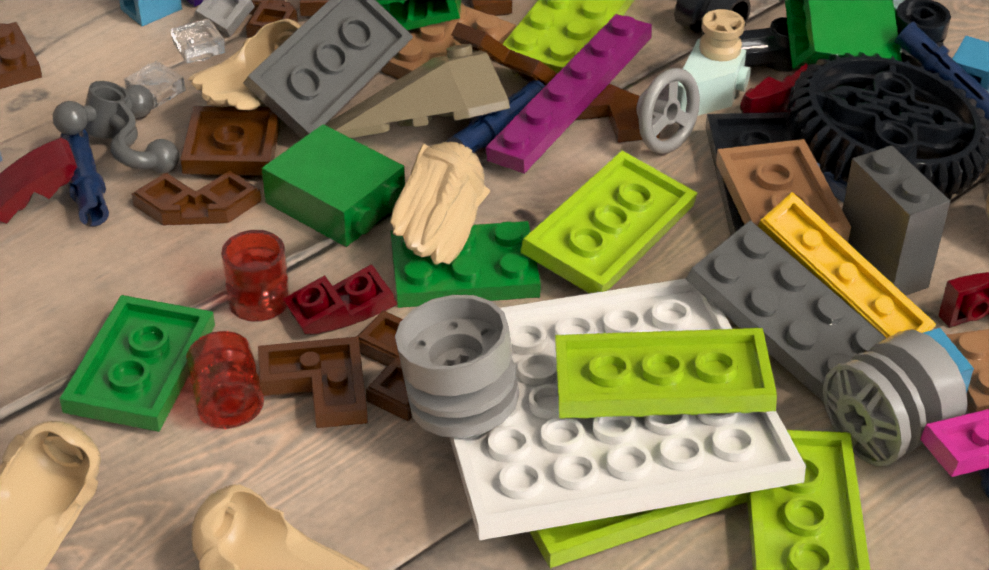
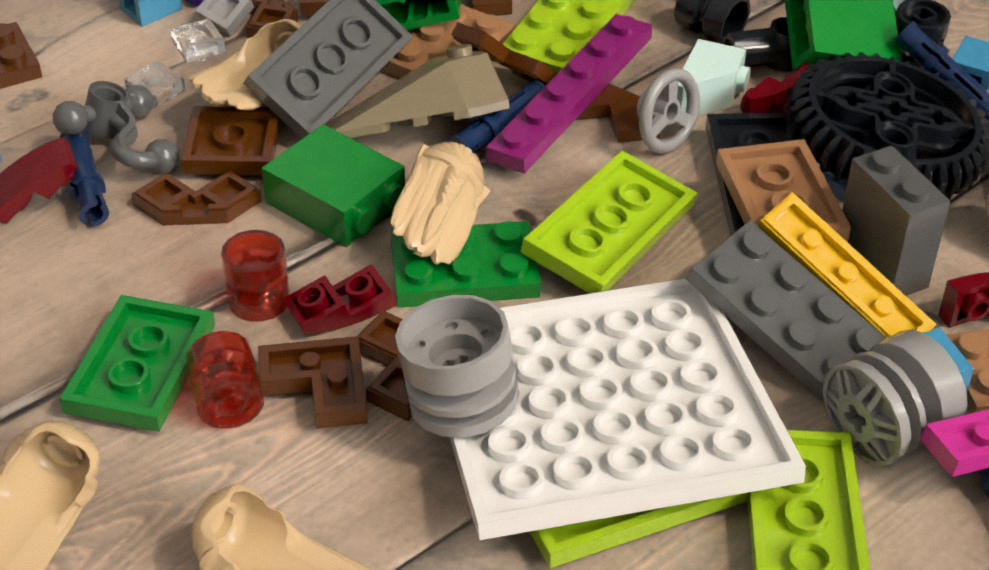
lime plate [555,328,777,419] -> none
tan wheel [699,9,745,61] -> none

